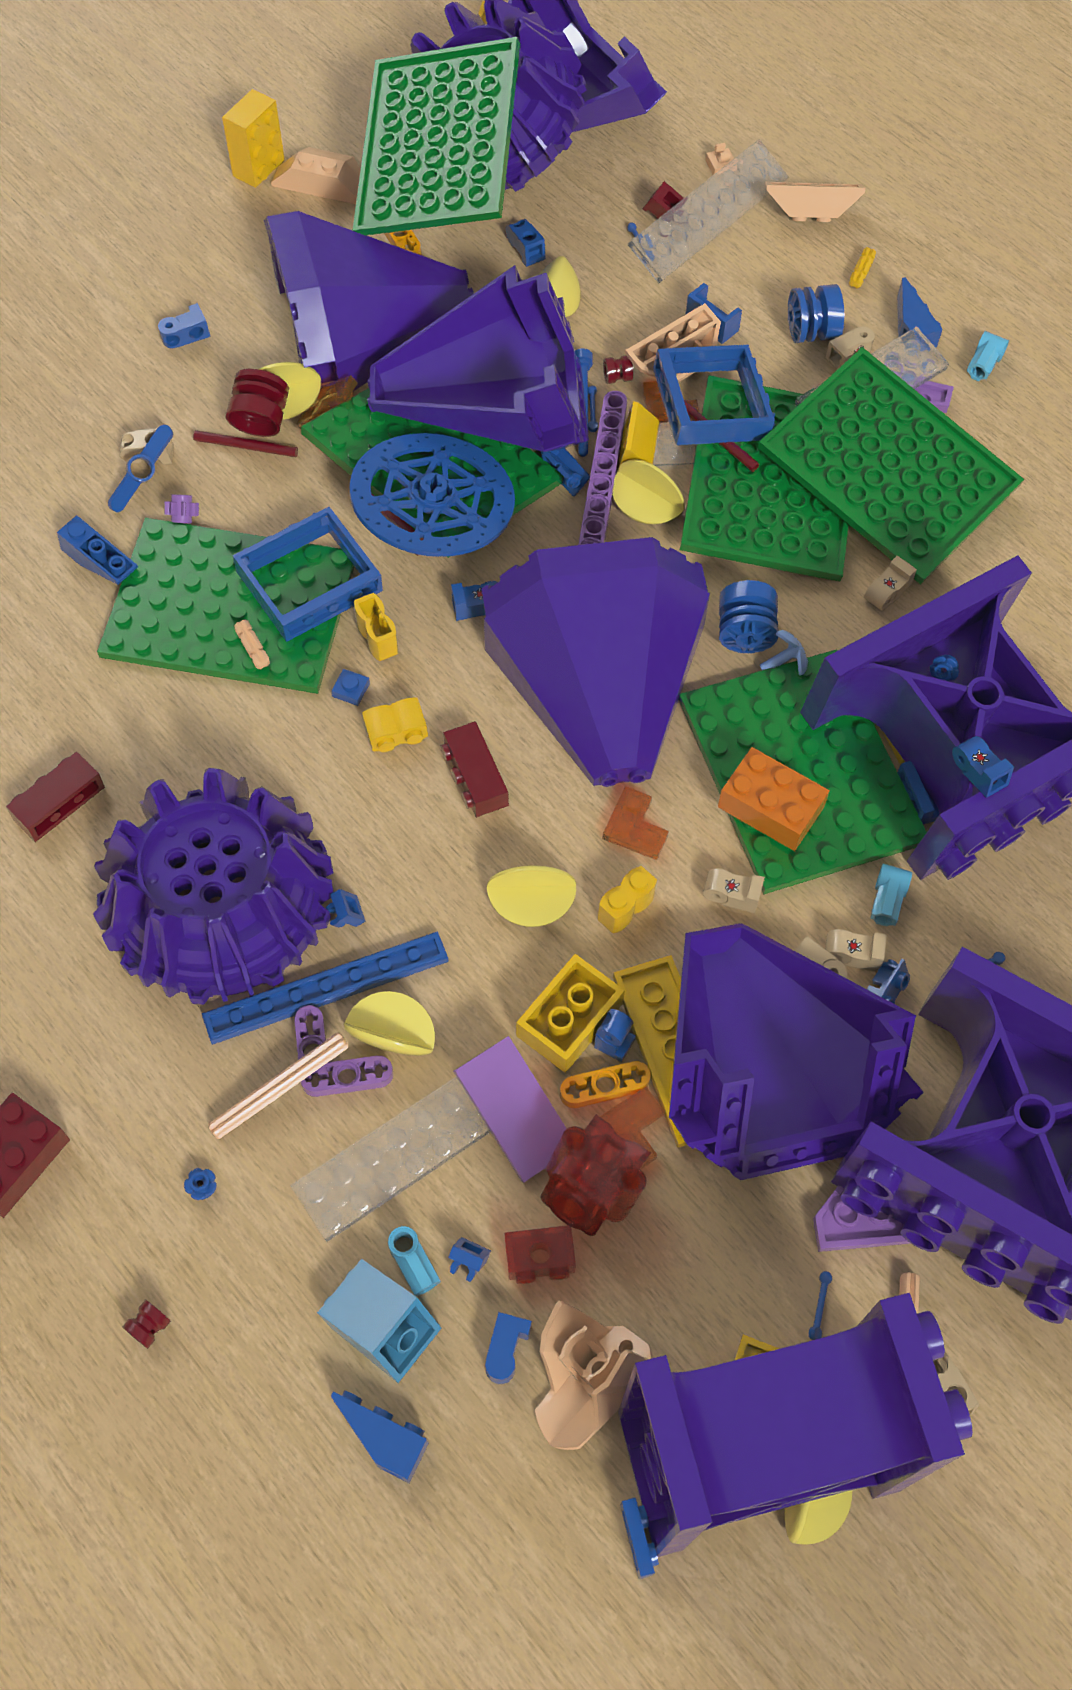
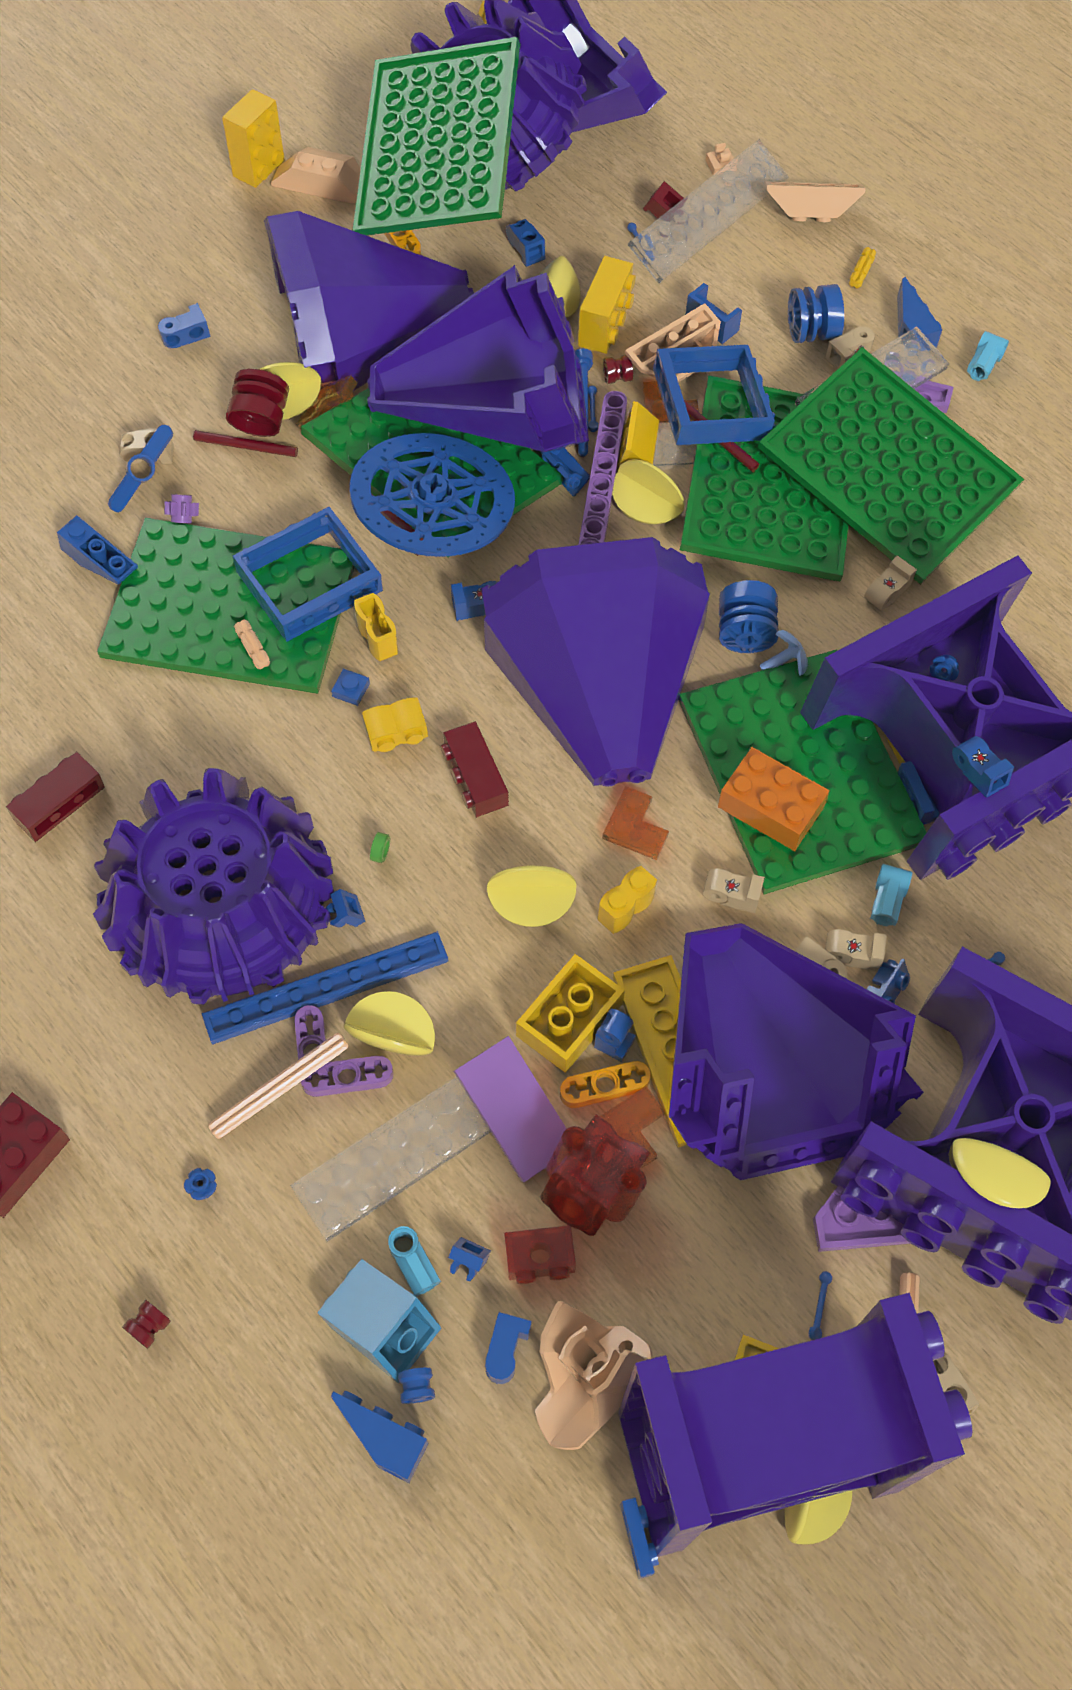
none -> bright green tile [370,832,391,863]
none -> blue wheel [398,1367,435,1404]
none -> yellow brick [578,256,636,354]
none -> light yellow piece [949,1138,1051,1208]

